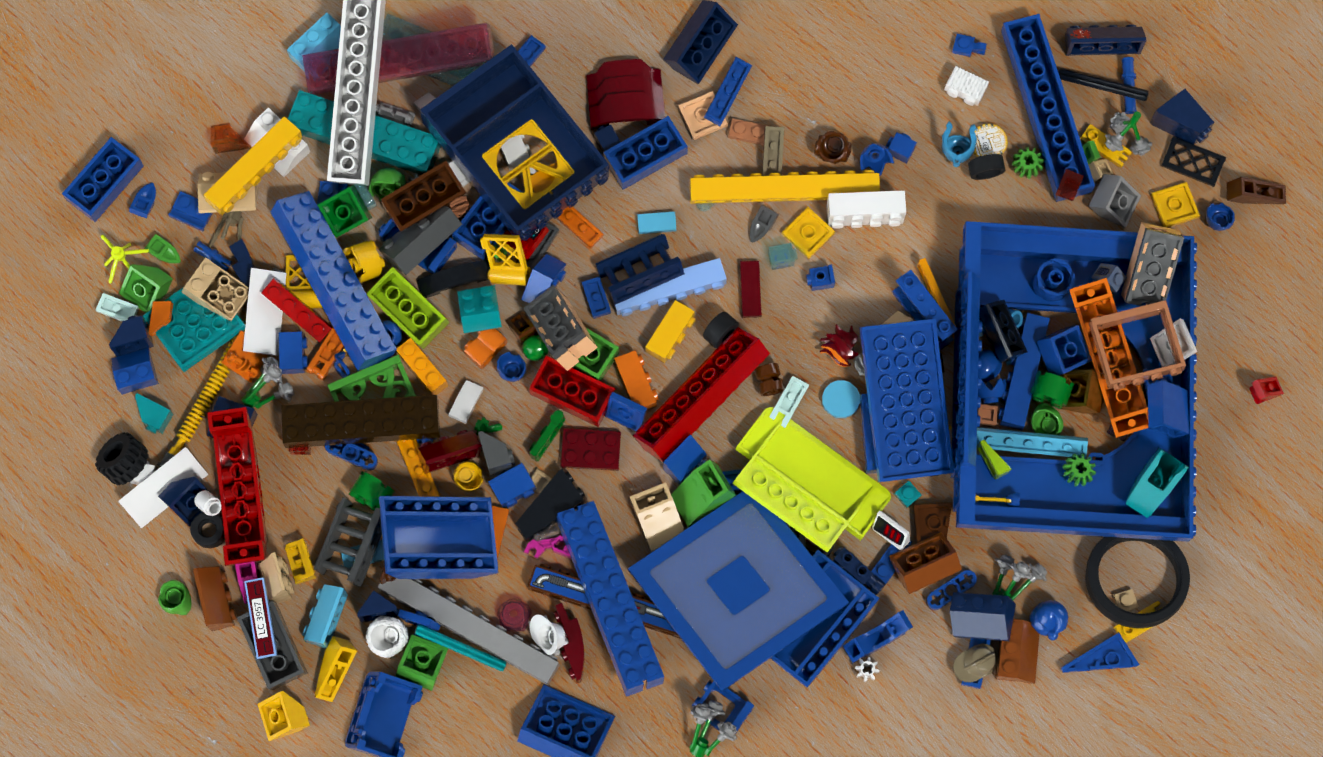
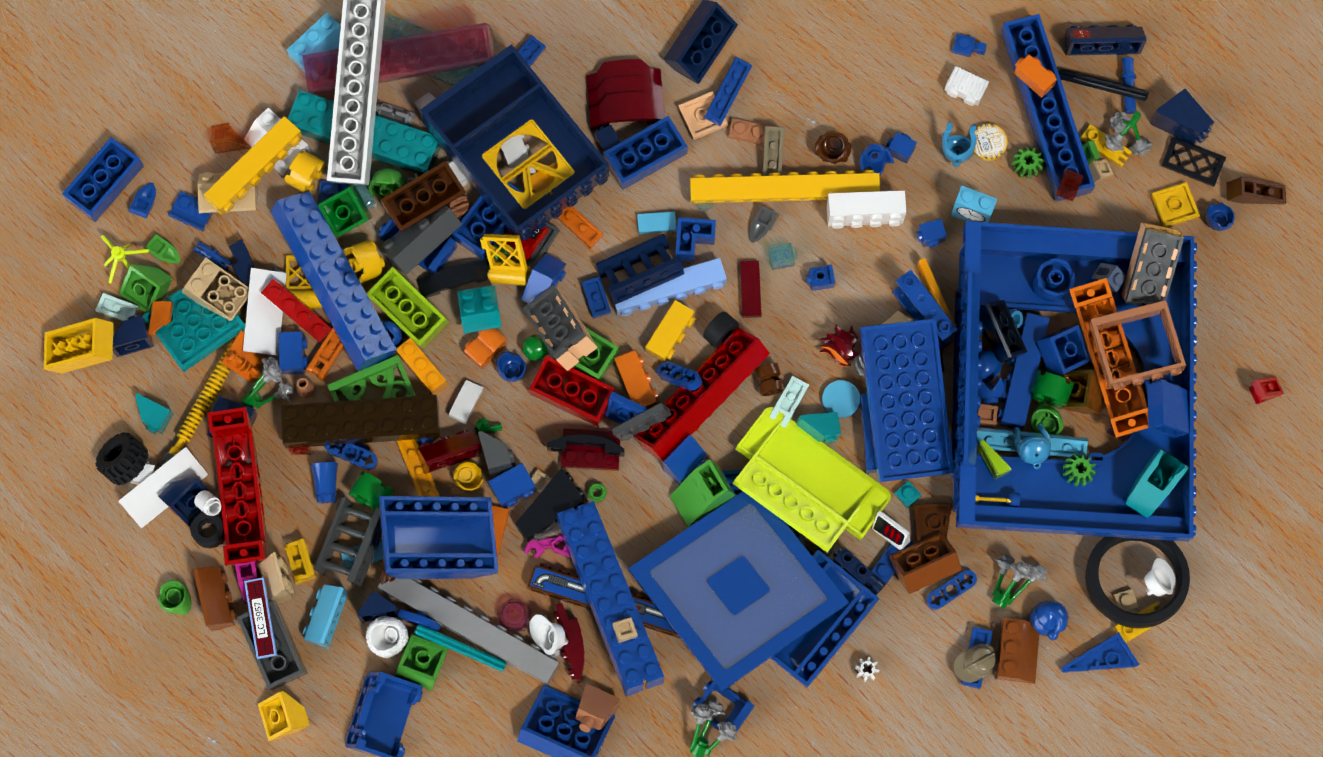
blue slope [111,347,159,395] -> none
dark tan plant [208,211,244,248] -> none
yellow slope [314,636,357,702] -> none
blue piece [334,348,350,378] -> none
reddish brown slope [506,311,537,346] -> none
green hinge [529,410,565,462] -> none
tan slope [630,482,684,553] -> none
yellow tile [782,207,835,259] -> none
blue arch [843,610,913,663] -> none
dark blue slope [950,592,1016,641] -> none
black tyre [968,154,1006,180] -> none
light grey slope [1089,174,1141,228] -> none
white tile [1150,318,1197,367] -> none
none -> yellow brick [43,318,114,374]
none -> yellow brick [285,150,325,194]
none -> nougat cone [296,378,315,398]
none -> blue plant [311,462,338,503]
none -> black slope [547,435,625,457]
none -> nougat torso [575,683,620,733]
none -> bright green plate [587,483,607,502]
none -> dark grey plate [612,403,672,441]
none -> tan tile [612,617,638,643]
none -> blue beam [656,361,702,390]
none -> blue brick [675,218,716,262]
none -> teal slope [796,412,841,443]
none -> blue brick [916,219,947,248]
none -> medium azure brick [951,186,997,223]
none -> dark azure hair [1013,422,1051,469]
none -> orange brick [1014,55,1057,98]
none -> white piece [1144,558,1175,596]

